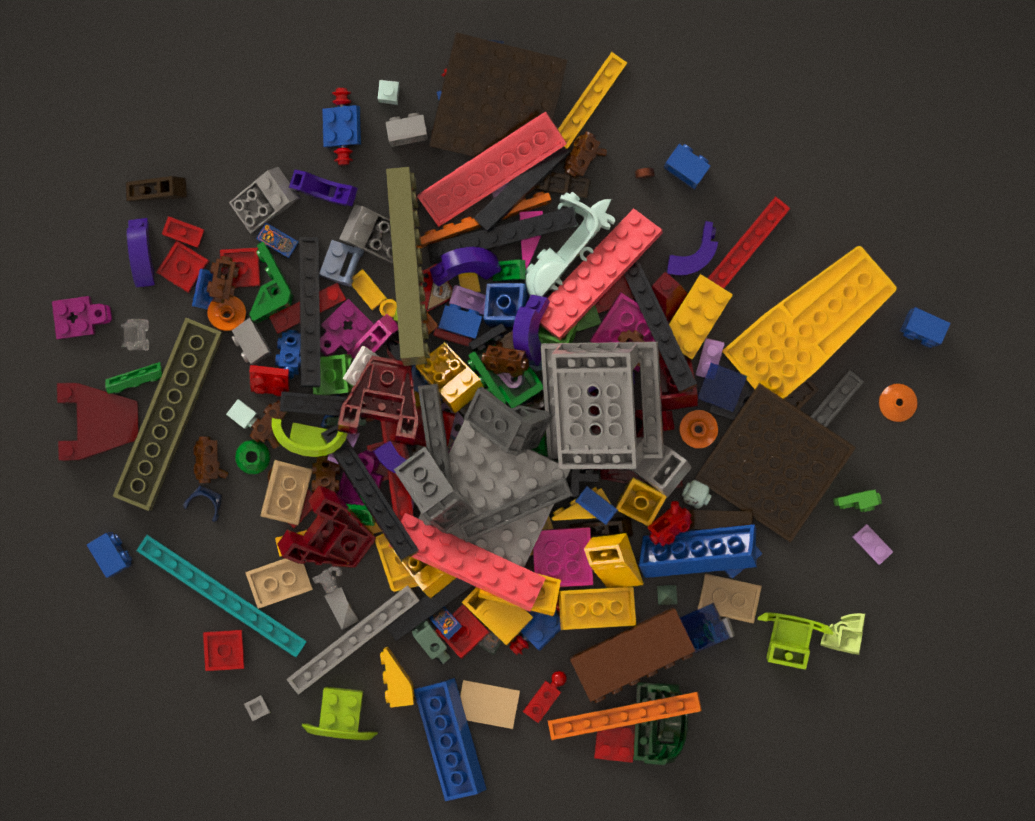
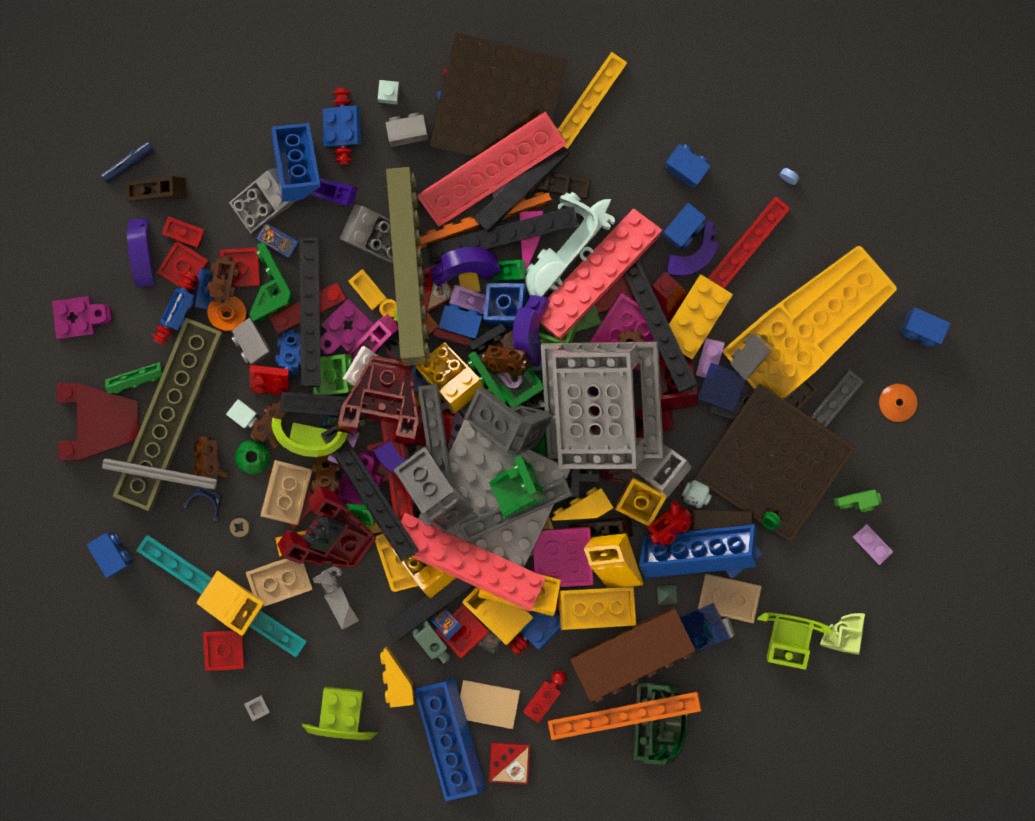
clear piece [121,319,149,351] -> none
light grey plate [286,585,420,695] -> none
sand blue plate [319,240,364,287] -> none
reddish brown brick [563,131,607,177] -> none
blue tile [575,486,618,525] -> none
red plate [594,724,635,763] -> none
copper tile [635,168,655,179] -> none
orange dish [680,410,718,448] -> none
none -> dark blue pin [100,141,154,184]
none -> light grey axle [102,459,217,489]
none -> plate [152,271,199,345]
none -> yellow slope [196,571,266,636]
none -> dark tan wheel [230,518,250,537]
none -> blue slope [271,123,320,202]
none -> black plate [302,517,346,553]
none -> green bracket [489,456,546,518]
none -> tile [489,743,530,784]
none -> blue brick [661,203,706,251]
none -> dark grey slope [730,333,775,380]
none -> green plate [762,512,781,530]
none -> light blue tile [779,168,799,185]

